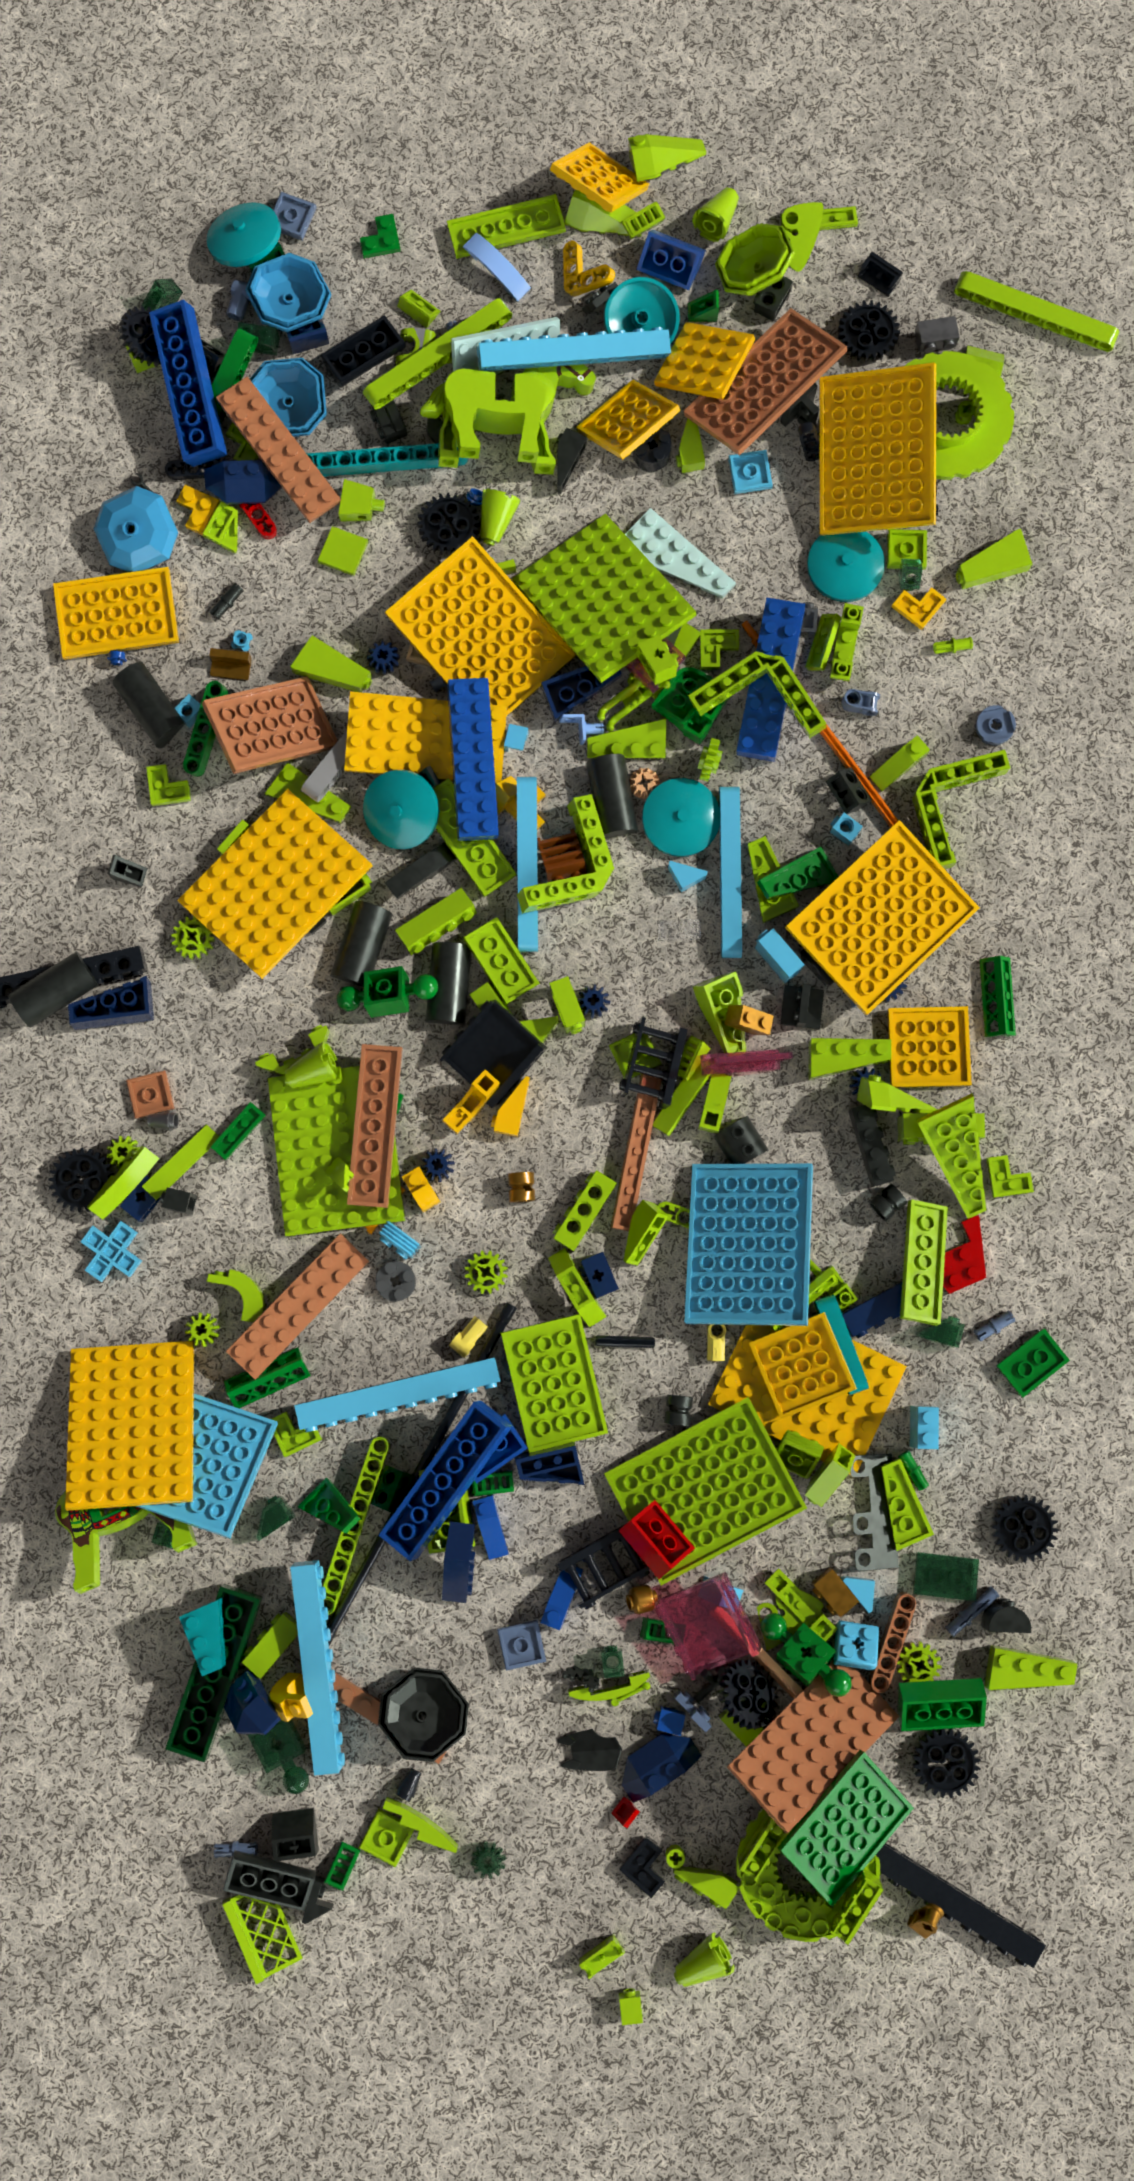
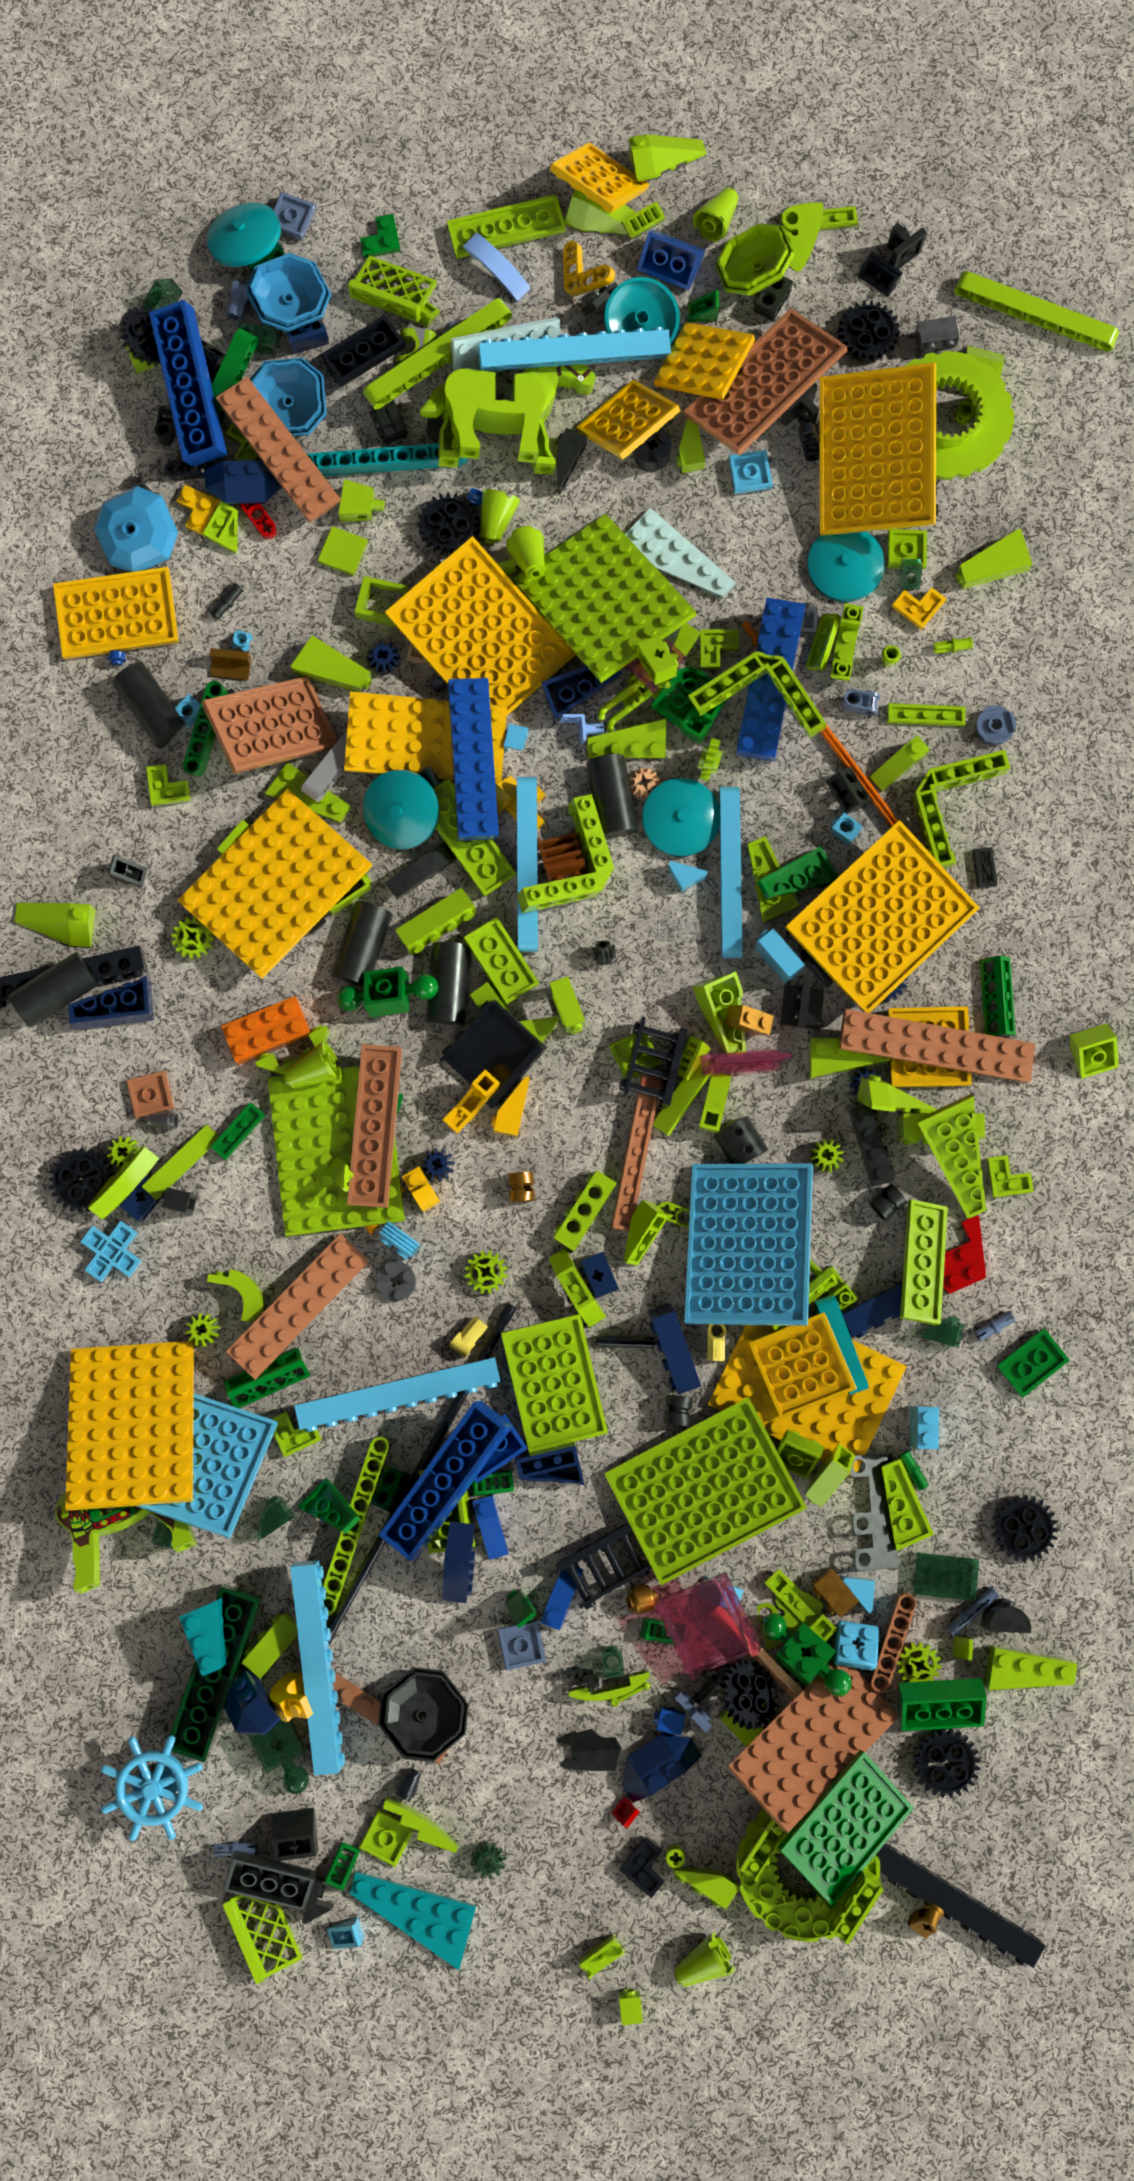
dark blue gear [577,984,610,1019] -> none
red slope [619,1500,695,1579] -> none
none -> lime wedge [15,903,96,948]
none -> medium azure piece [101,1735,203,1841]
none -> pearl dark grey piece [154,406,176,446]
none -> orange brick [221,996,312,1065]
none -> medium azure slope [327,1916,364,1949]
none -> lime fence [348,255,437,323]
none -> teal wing [350,1871,476,1970]
none -> lime window [355,576,410,628]
none -> green slope [505,1589,536,1629]
none -> lime cone [506,526,544,580]
none -> pearl dark grey gear [592,940,616,965]
none -> dark blue wedge [648,1303,701,1395]
none -> lime gear [809,1139,844,1173]
none -> nougat plate [839,1009,1035,1083]
none -> lime cone [881,645,901,667]
none -> pearl dark grey bracket [887,222,927,269]
none -> lime tile [887,703,966,727]
none -> lime slope [953,1636,973,1661]
none -> pearl dark grey tile [972,847,998,889]
none -> lime slope [1069,1023,1119,1079]

